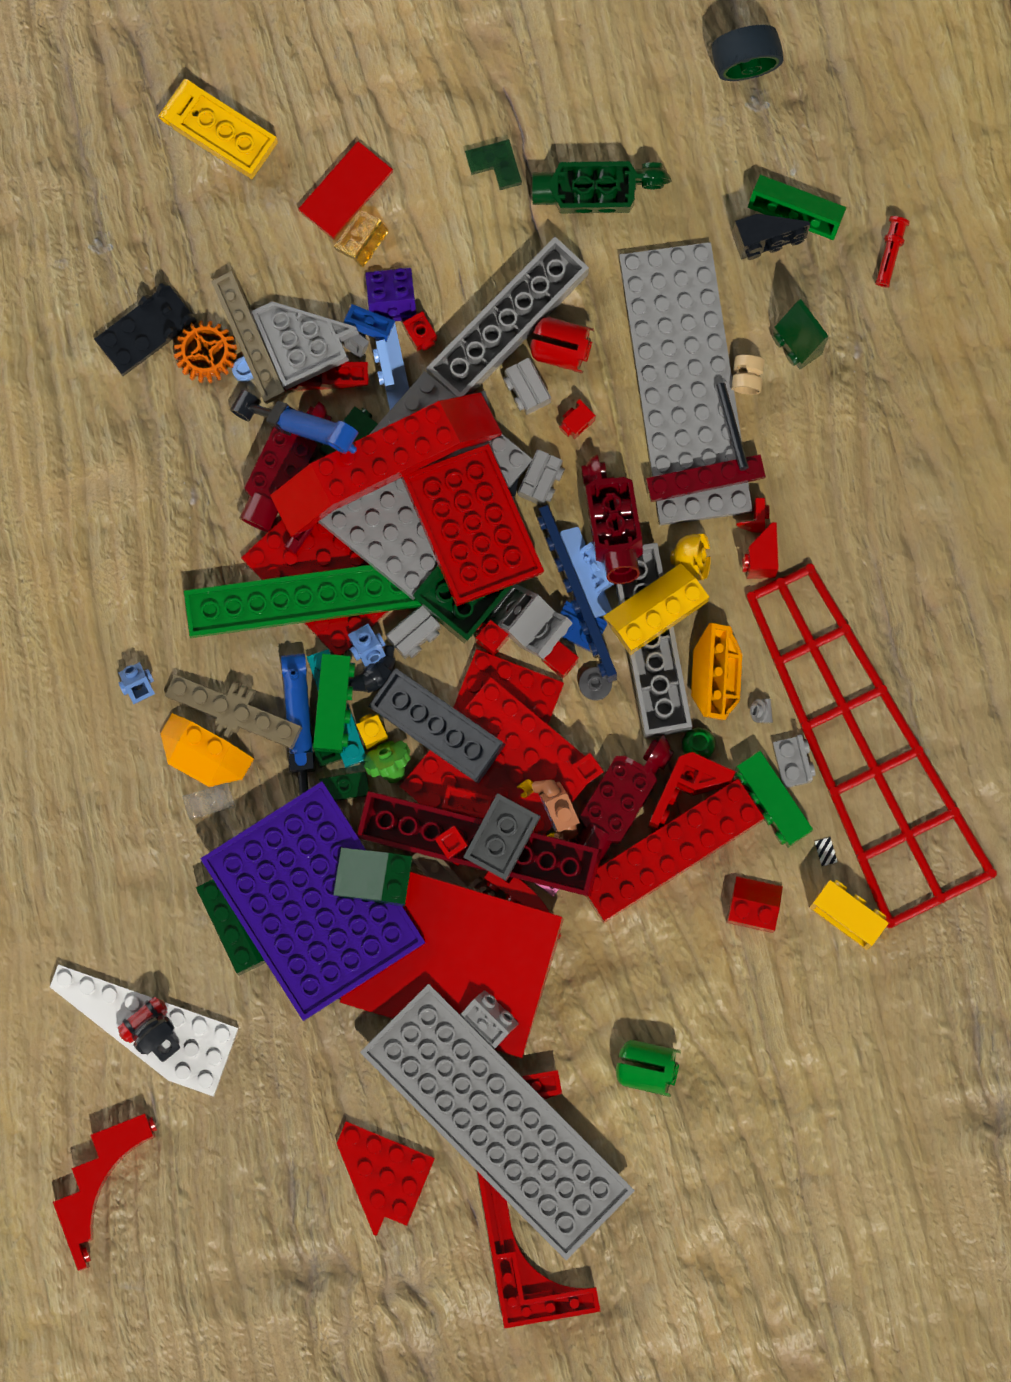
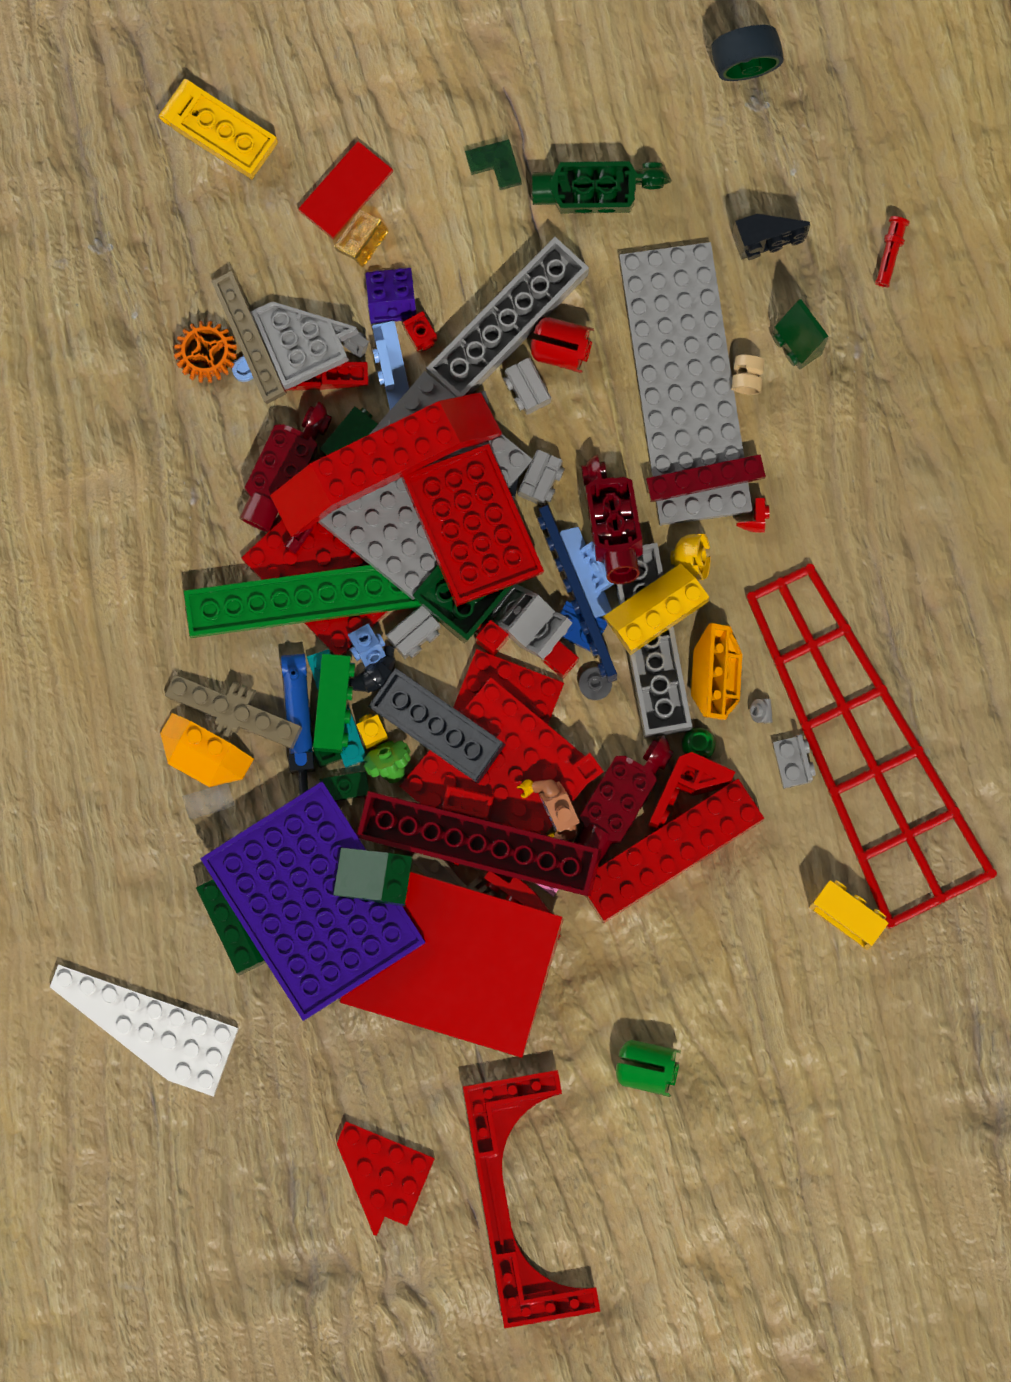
red arch [53,1114,157,1271] -> none
black hinge [94,282,197,376] -> none
black piece [117,997,180,1062] -> none
medium blue brick [118,662,155,704] -> none
blue piece [230,390,358,454] -> none
blue plate [344,304,395,342] -> none
light grey plate [360,984,635,1260] -> none
red plate [435,825,469,859] -> none
light grey bracket [460,990,519,1049] -> none
dark grey plate [463,793,541,880] -> none
red brick [559,399,596,439] -> none
black bar [716,383,749,471] -> none
red slope [726,876,783,933] -> none
green brick [734,751,813,848] -> none
red slope [742,522,779,579] -> none
green brick [747,175,847,241] -> none
sticker [815,837,837,866] -> none

